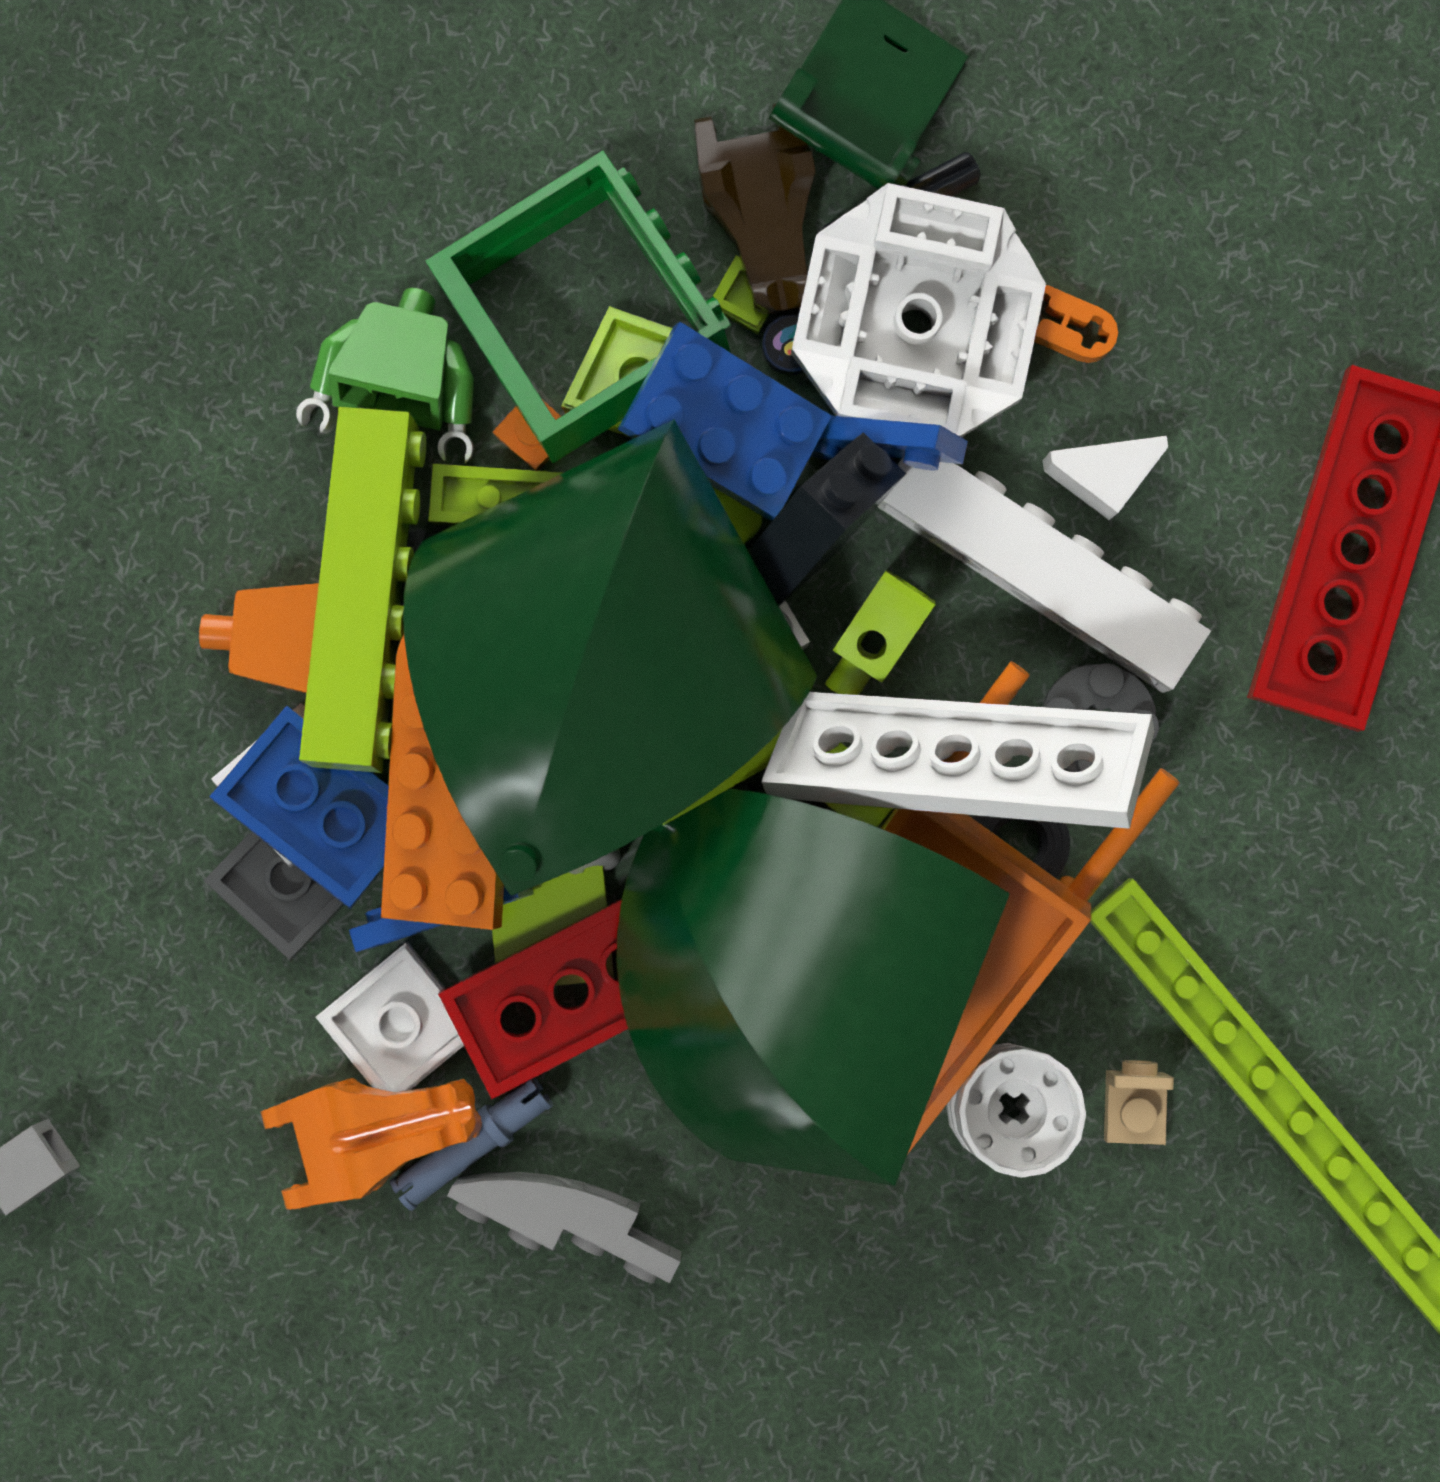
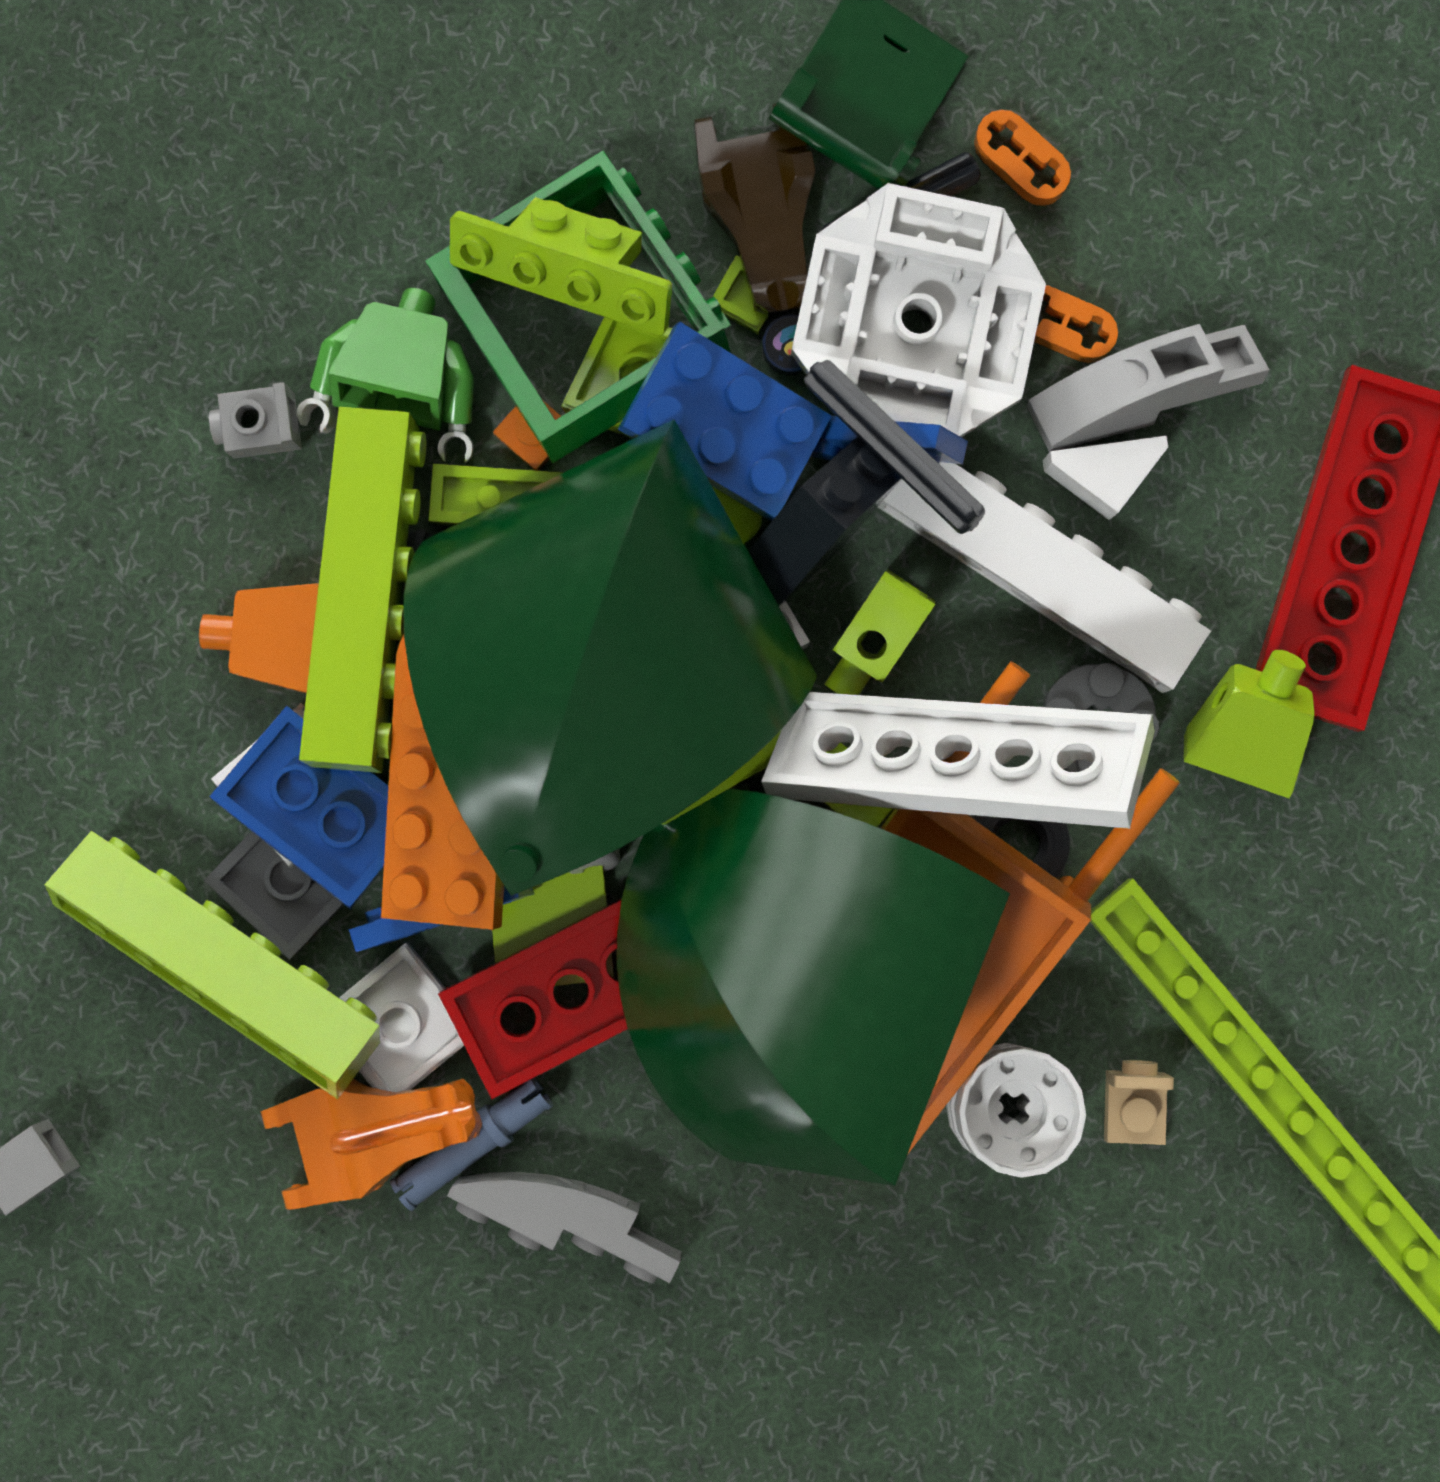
none -> lime brick [44,831,380,1099]
none -> light grey brick [209,382,302,459]
none -> lime bracket [450,197,672,336]
none -> axle [804,360,985,534]
none -> orange beam [974,110,1071,206]
none -> light grey slope [1026,324,1270,452]
none -> lime torso [1184,650,1314,799]

